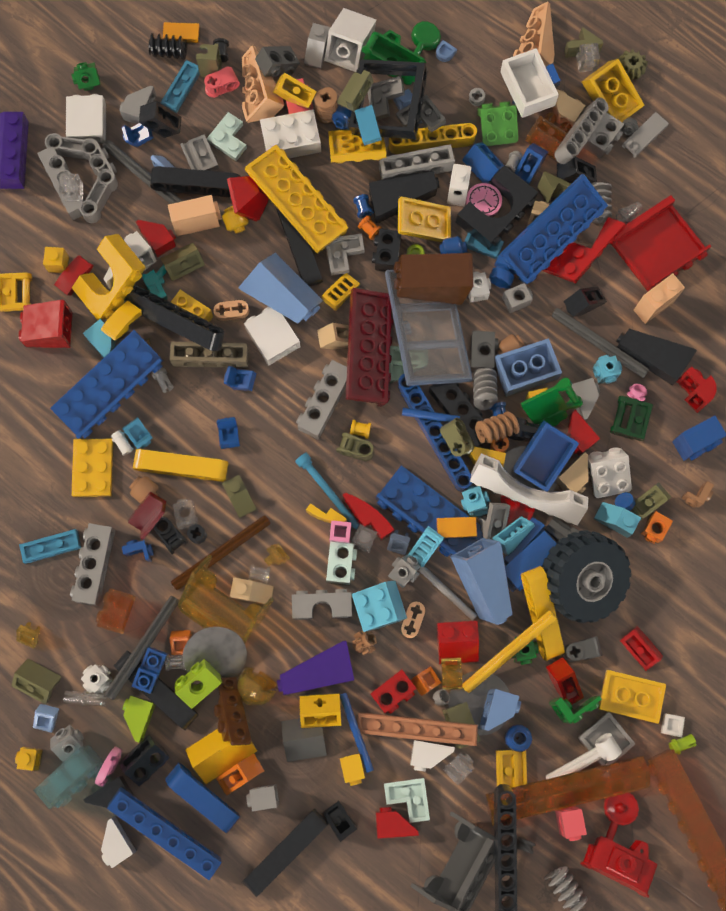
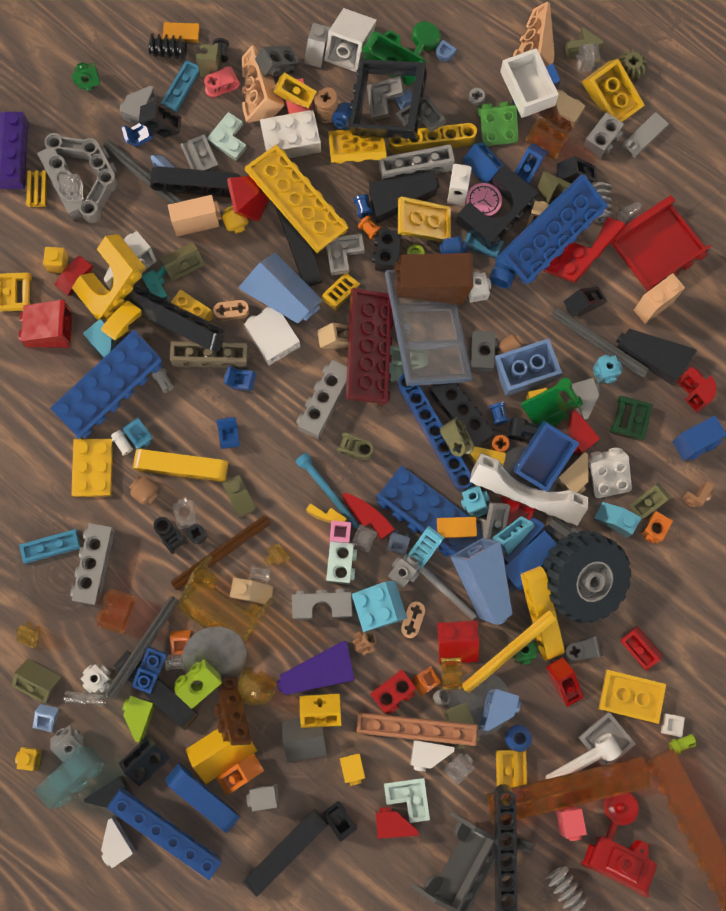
white brick [66,94,106,144] -> none
bright pink tile [95,746,123,787] -> none
blue bracket [122,540,154,562] -> none
dark red panel [128,492,167,540] -> none
red slope [135,220,176,258] -> none
olive panel [337,70,374,112] -> none
blue bar [340,693,374,773] -> none
yellow bush [350,420,372,439] -> none
dark azure tile [355,105,382,146] -> none
blue bar [402,408,460,422] -> none
light grey piece [473,368,498,410] -> none
medium nougat piece [475,411,520,443] -> none
light grey brick [502,283,533,313] -> none
light grey pin [505,151,522,173] -> none
green bracket [549,696,602,724] -> none
light grey beam [555,98,609,164] -> none
blue tile [615,492,635,511] -> none
dark grey plate [622,118,639,135] -> none
bright pink plate [627,384,647,401] -> none
none -> yellow tile [26,170,47,207]

